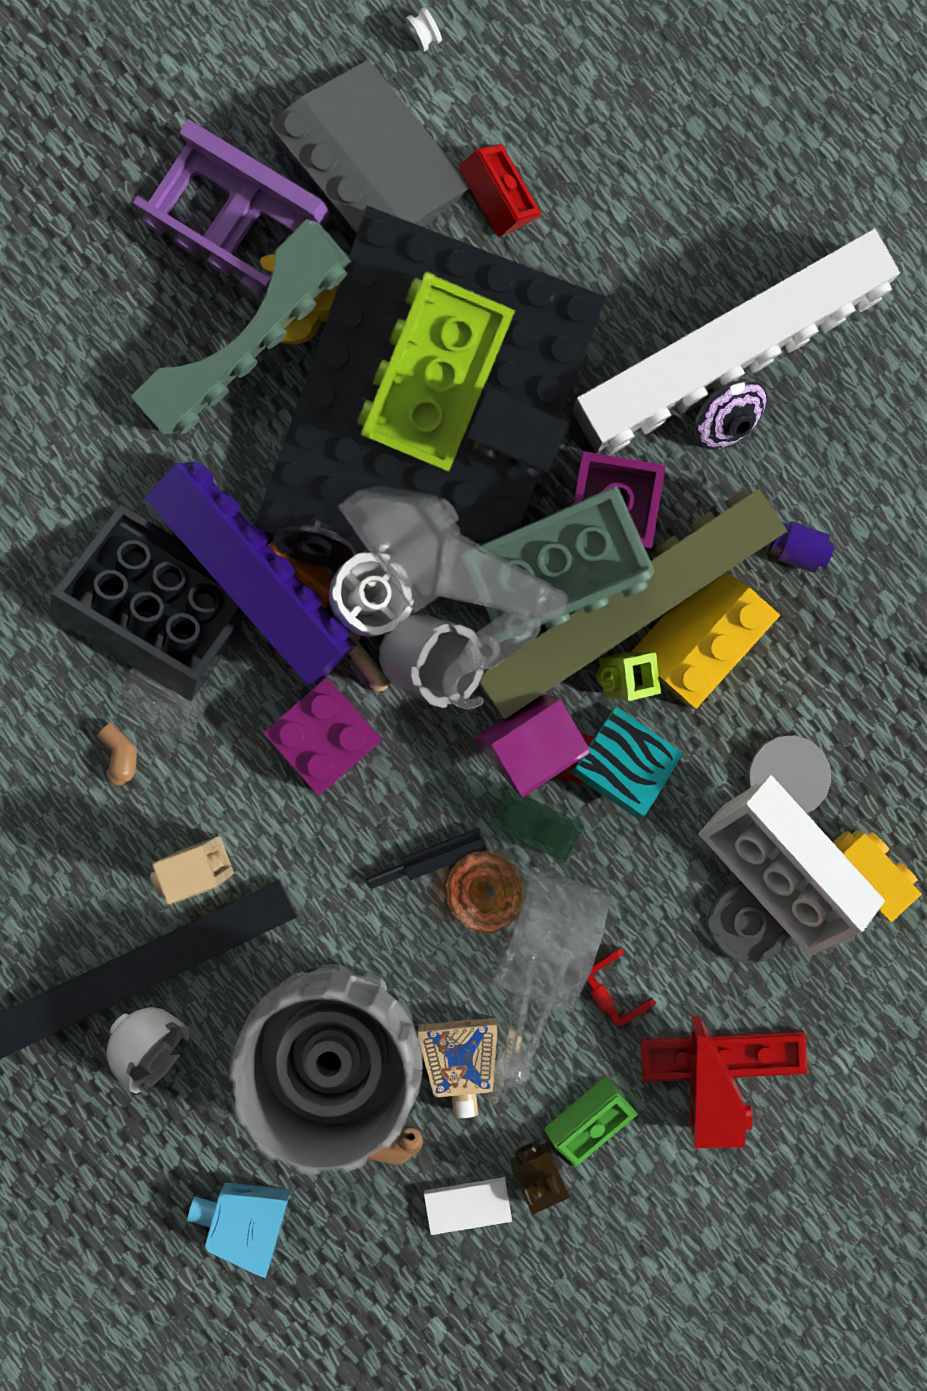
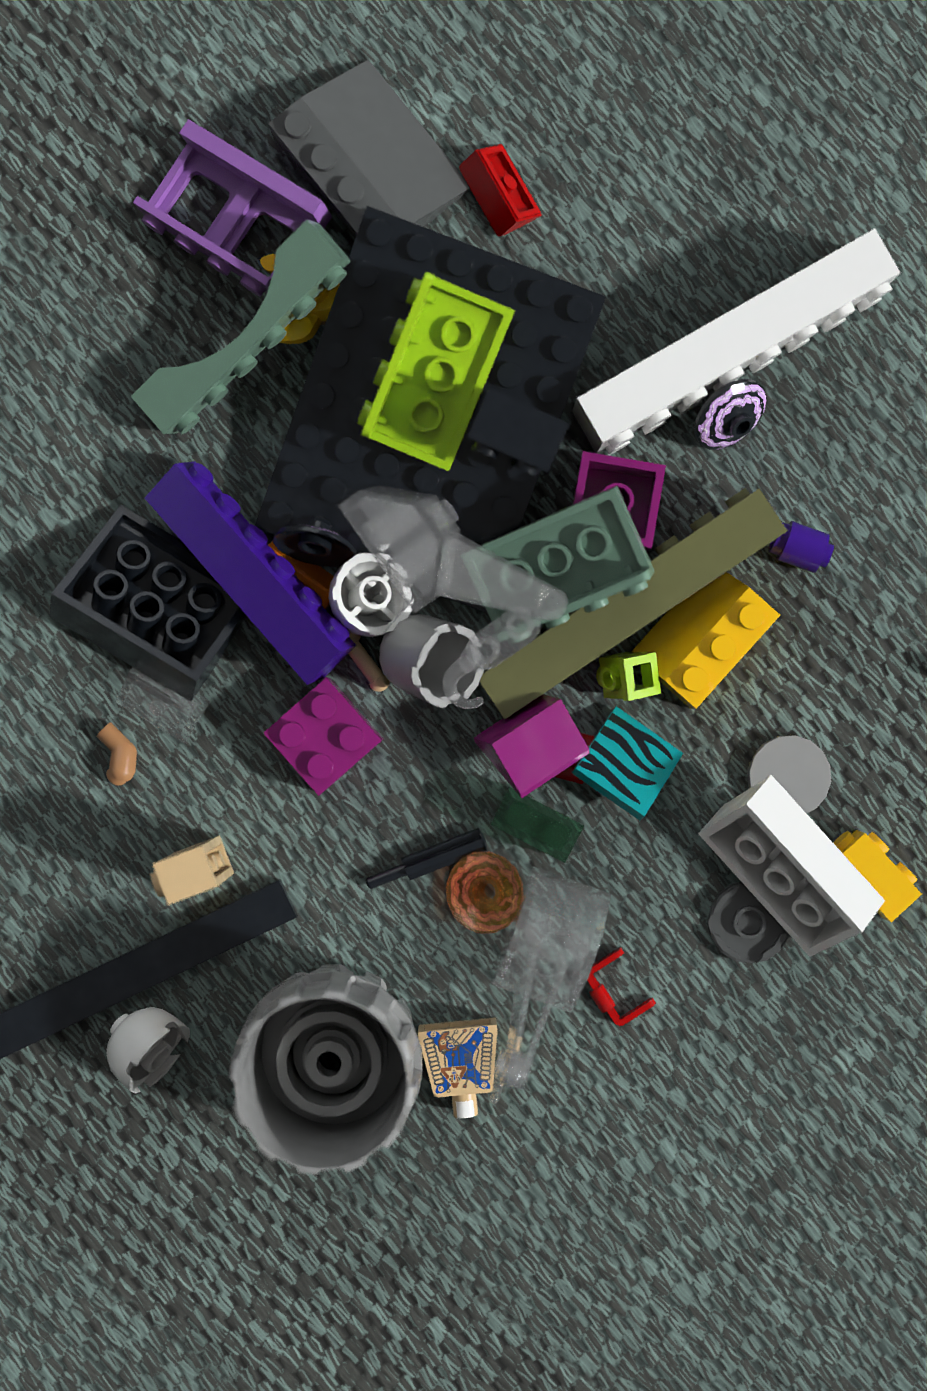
medium azure torso [187,1183,291,1278] -> none
medium nougat arm [367,1127,423,1166] -> none
white bush [406,7,442,52] -> none
white tile [424,1177,512,1235] -> none
dark brown brick [510,1142,570,1215] -> none
bright green slope [544,1077,638,1167] -> none
red tile [640,1031,808,1082] -> none
red slope [689,1016,753,1148] -> none

